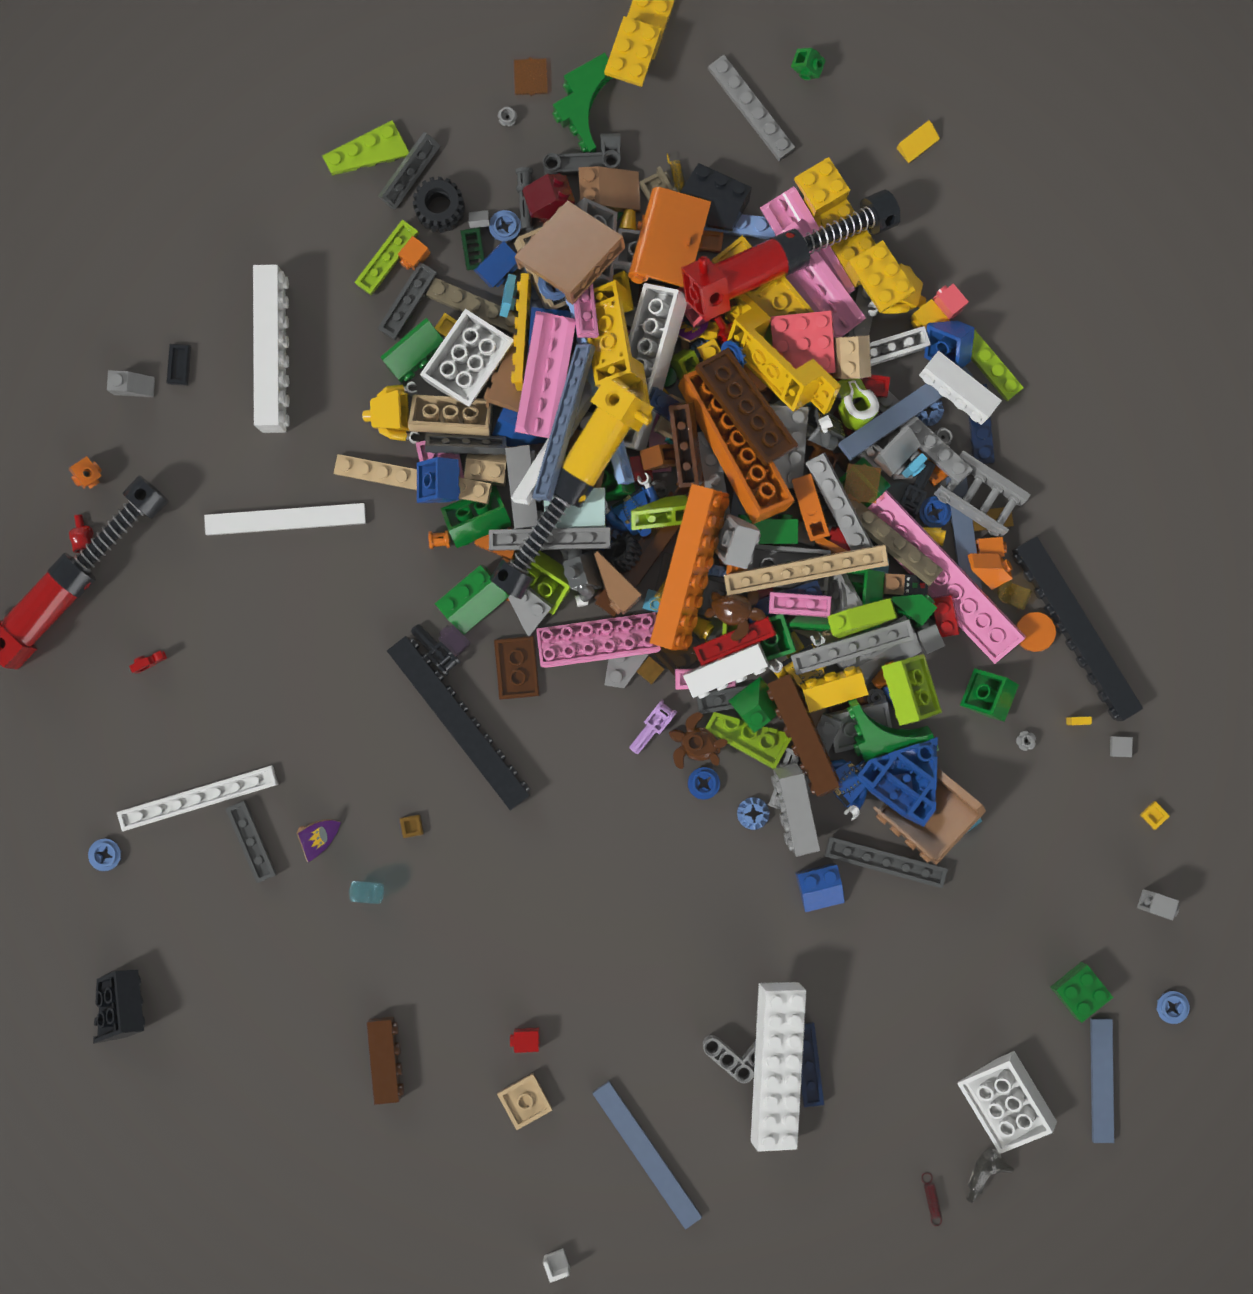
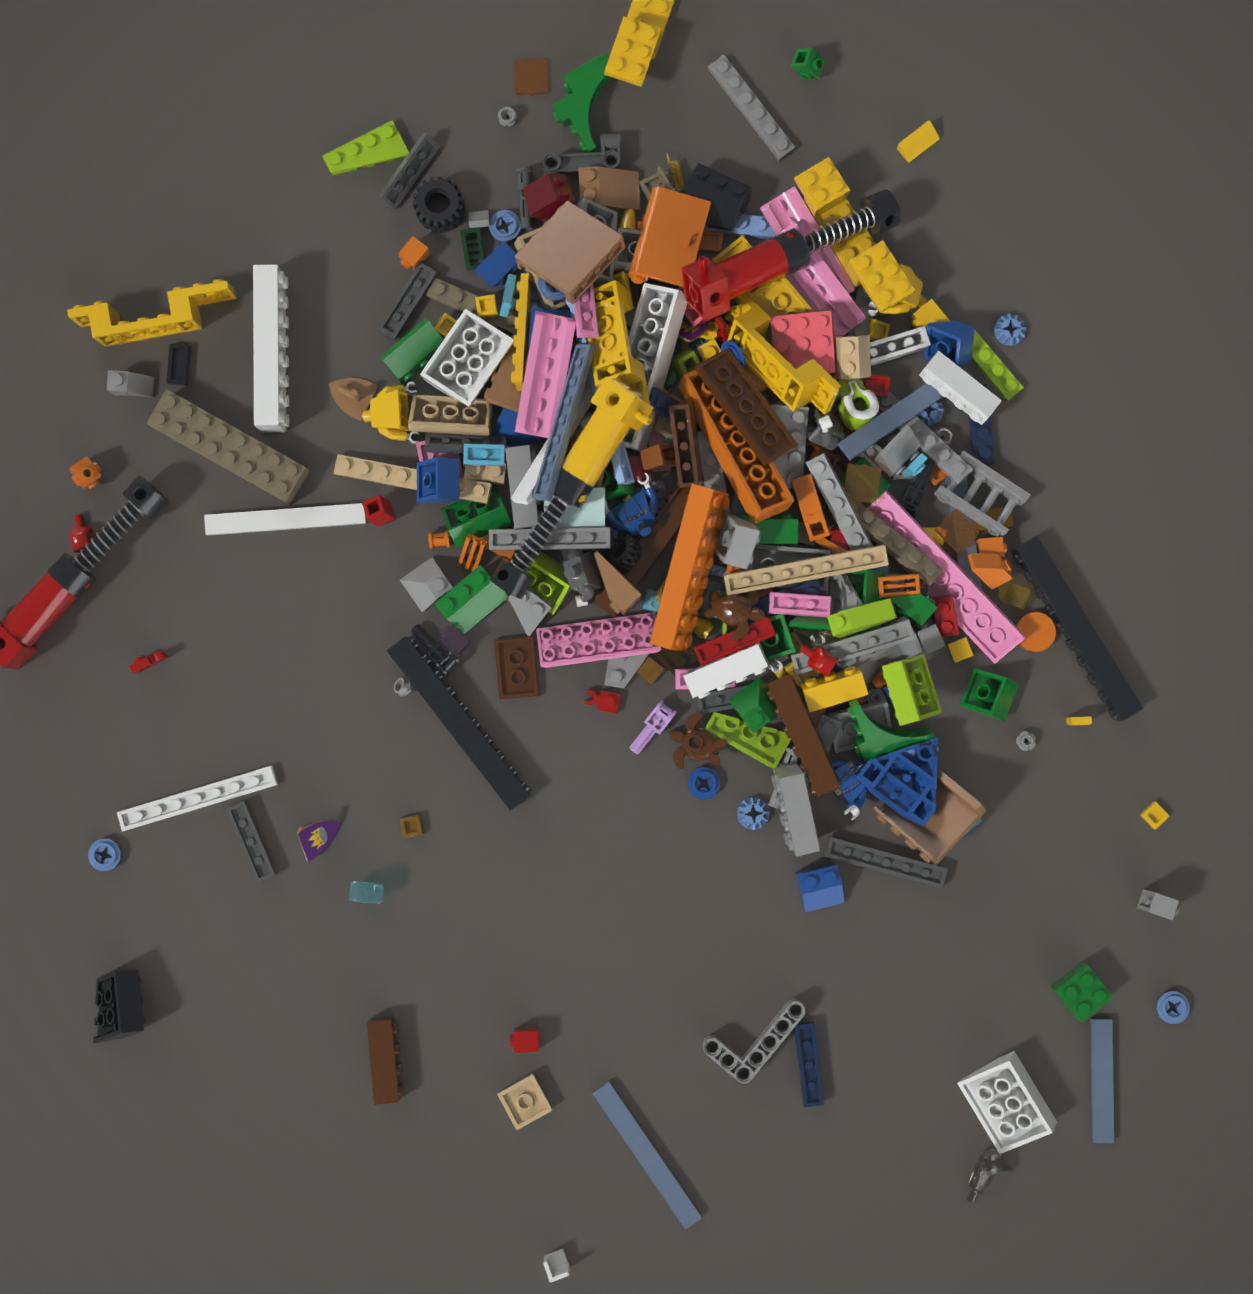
lime plate [355,219,419,296] -> none
lime slope [631,495,688,530] -> none
white brick [751,982,806,1151] -> none
blue gear [919,496,951,527] -> none
dark red piece [922,1173,942,1226] -> none
coral brick [933,283,969,320] -> none
light grey tile [1110,736,1133,757] -> none
none -> yellow bracket [67,279,237,347]
none -> dark tan brick [146,389,310,505]
none -> medium nougat shield [329,378,379,421]
none -> red brick [362,495,396,527]
none -> light grey plate [394,677,412,697]
none -> light grey slope [400,557,454,613]
none -> orange tile [457,533,487,571]
none -> medium azure plate [463,444,504,466]
none -> yellow tile [475,294,498,318]
none -> red plate [584,690,621,714]
none -> red piece [799,644,838,677]
none -> yellow tile [868,319,890,341]
none -> orange tile [877,574,921,598]
none -> clear orange piece [935,508,980,555]
none -> yellow tile [947,637,974,663]
none -> medium blue gear [994,313,1027,346]

